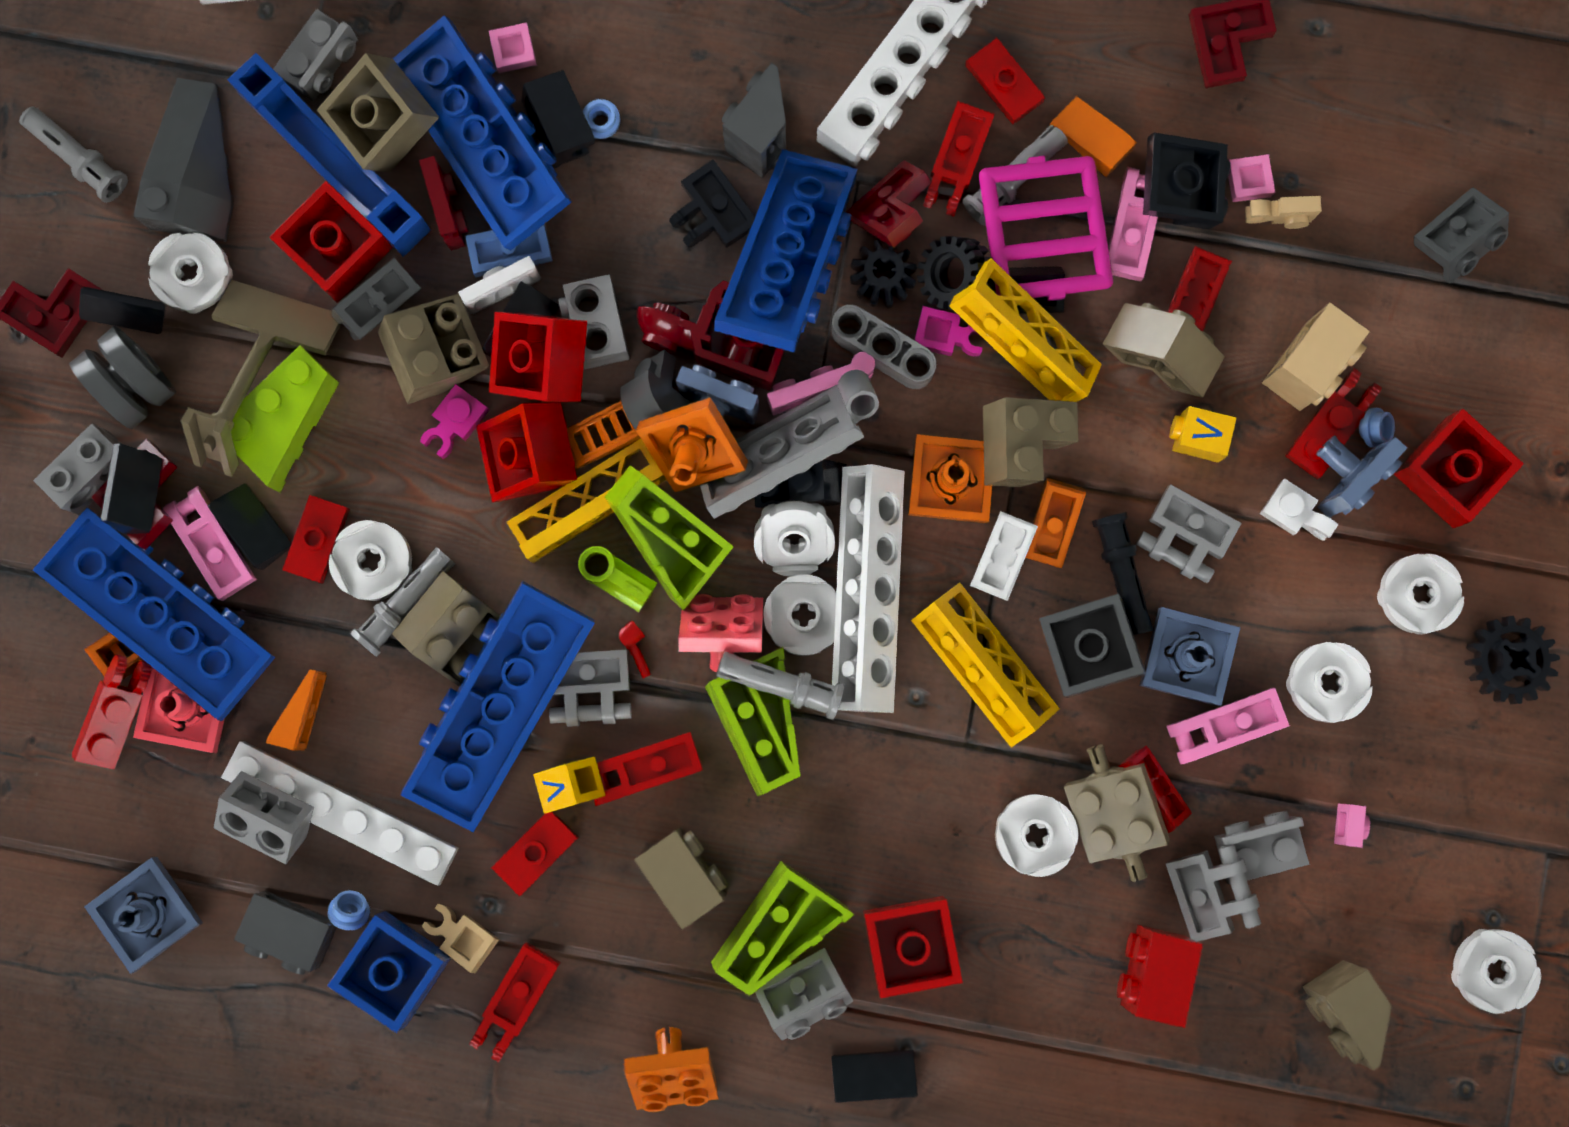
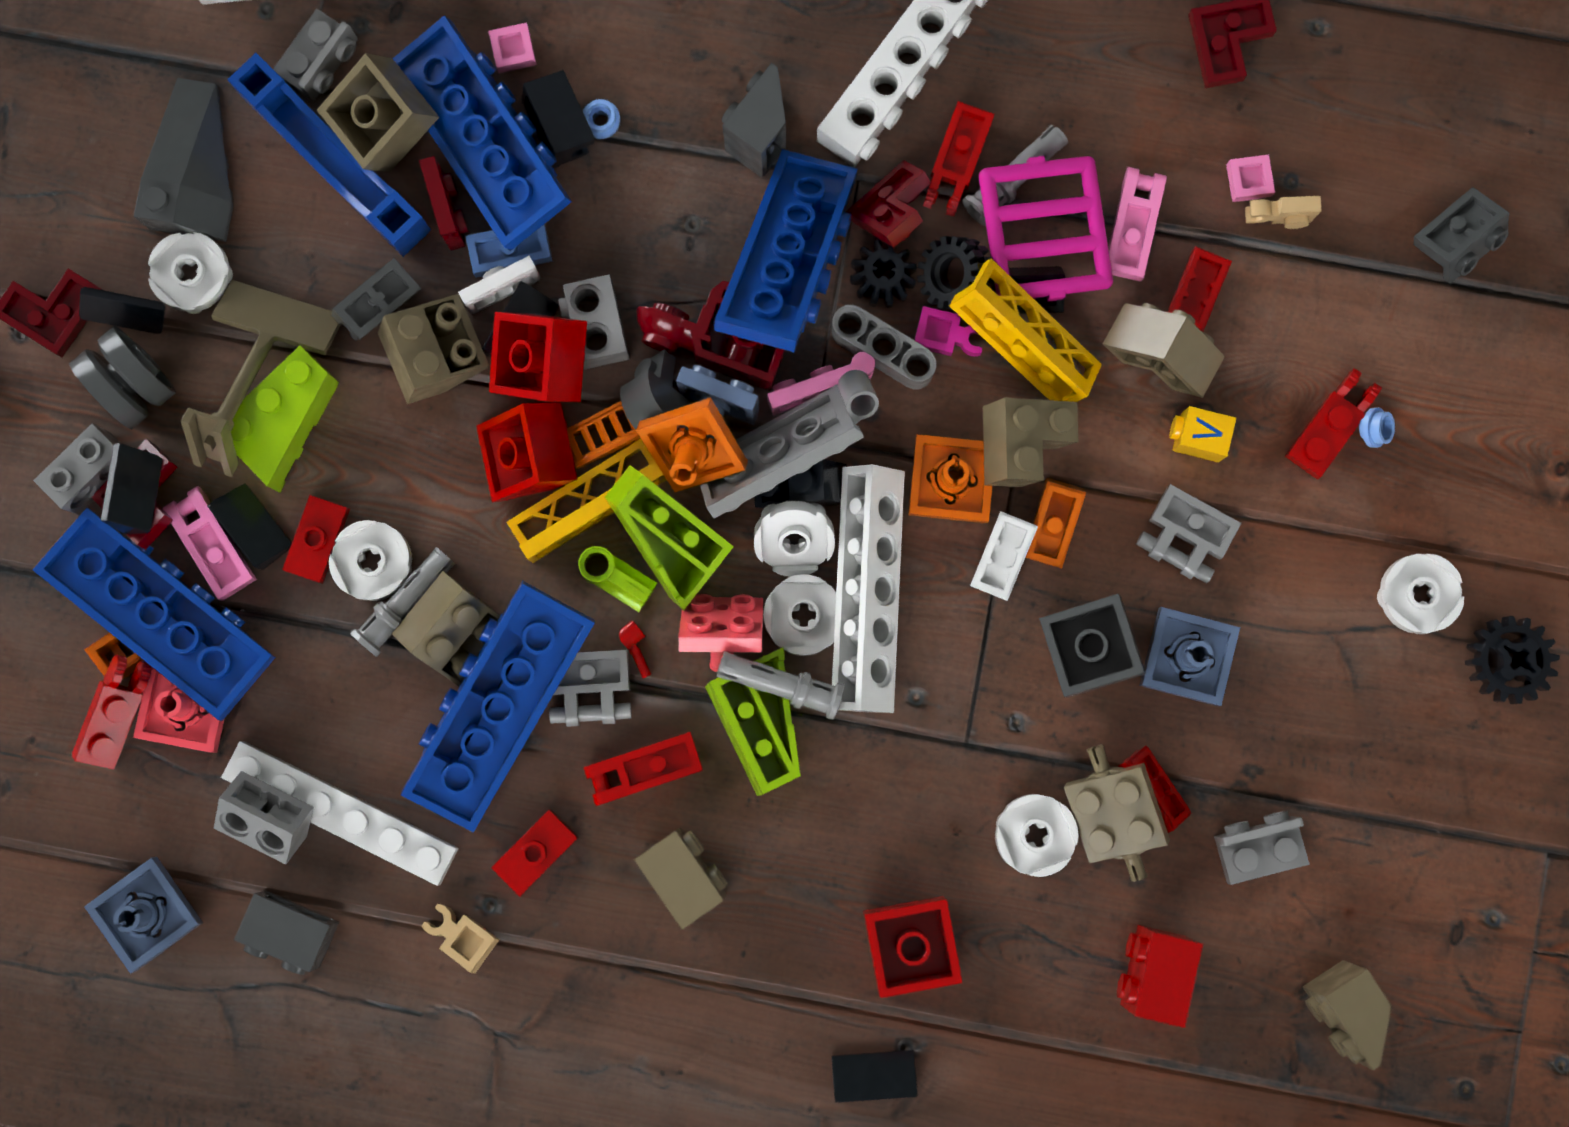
light grey pin [19,106,128,202] -> none
orange slope [266,669,327,750] -> none
red brick [269,181,393,303] -> none
light blue plate [328,890,370,930] -> none
blue brick [328,911,451,1033] -> none
dark pink plate [420,384,489,459] -> none
red hinge [469,942,561,1062] -> none
yellow brick [533,756,606,814] -> none
orange plate [624,1027,718,1112] -> none
black hinge [669,159,755,248] -> none
lime wedge [711,861,855,996] -> none
light grey bracket [755,948,853,1040] -> none
yellow fence [911,582,1060,748] -> none
red plate [965,38,1045,125] -> none
orange slope [1050,96,1137,178] -> none
black pin [1092,512,1154,635] -> none
black plate [1143,132,1230,230] -> none
bright pink plate [1166,688,1290,764] -> none
light grey plate [1166,844,1262,941] -> none
white plate [1260,478,1338,541] -> none
tan brick [1262,303,1370,411] -> none
white plate [1286,642,1373,723] -> none
sand blue plate [1316,435,1407,517] -> none
bright pink plate [1334,803,1370,848] -> none
red brick [1394,408,1524,528] -> none
white plate [1451,929,1541,1014] -> none

